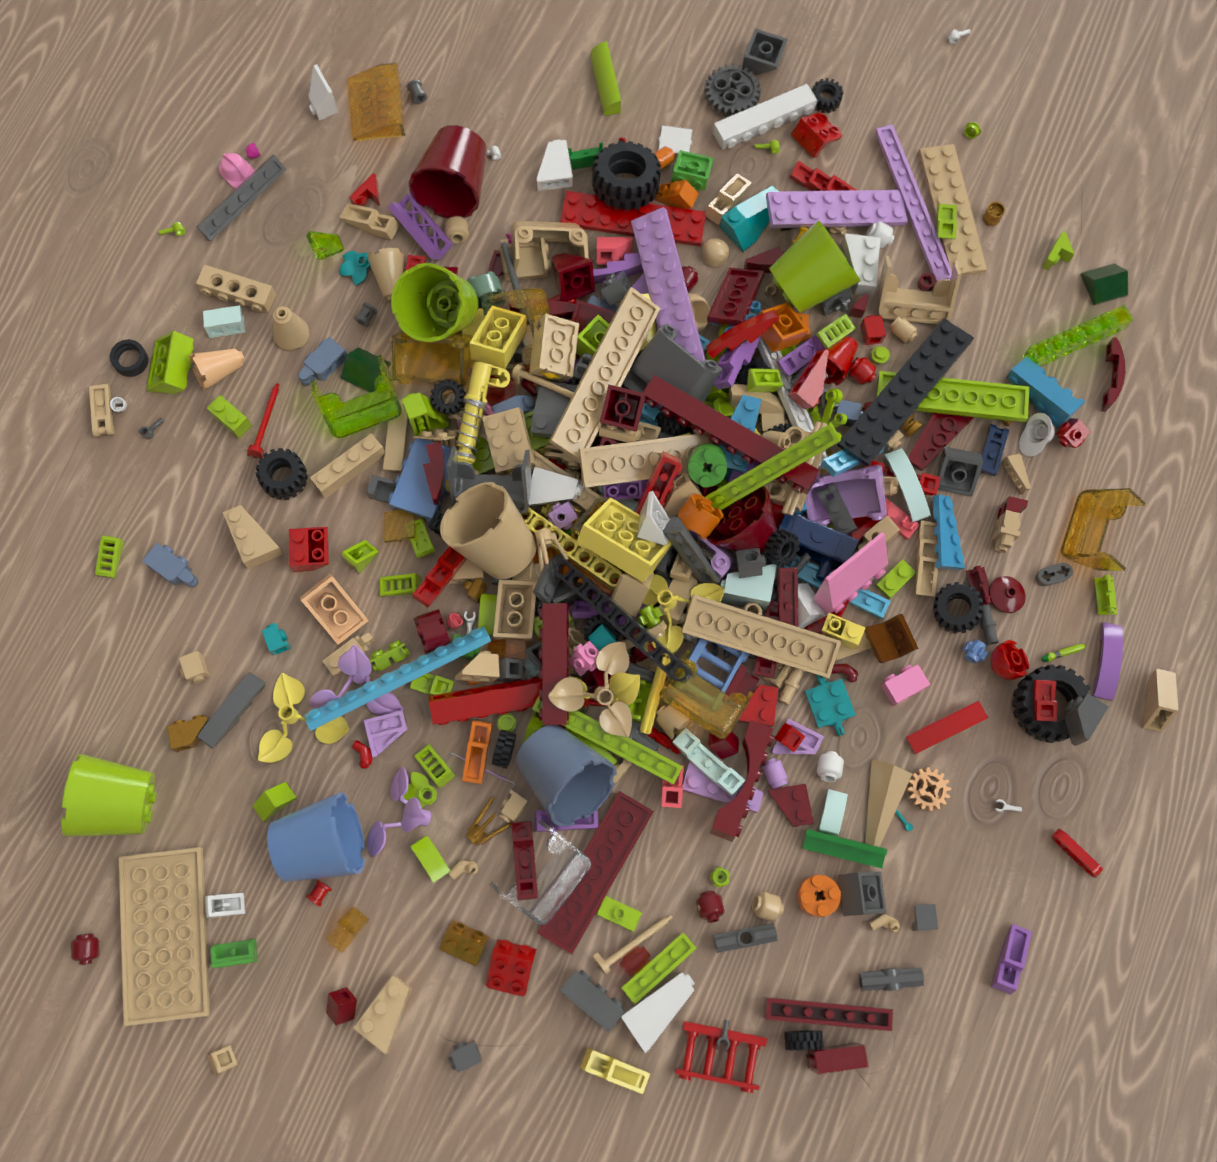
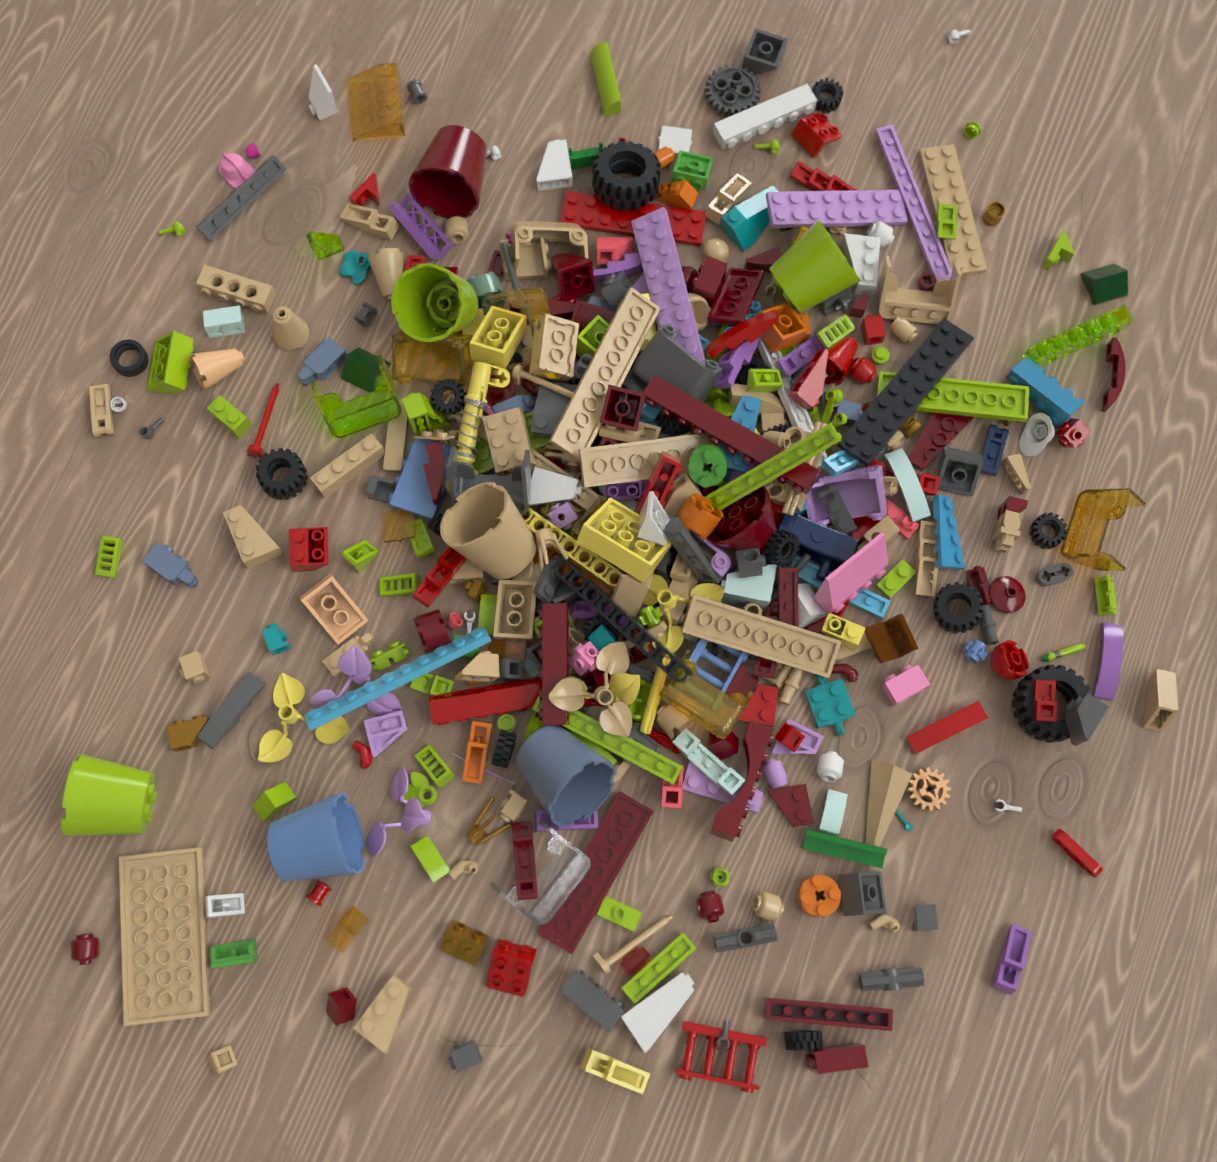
none -> dark red brick [691,256,728,309]
none -> black tyre [1029,512,1068,549]

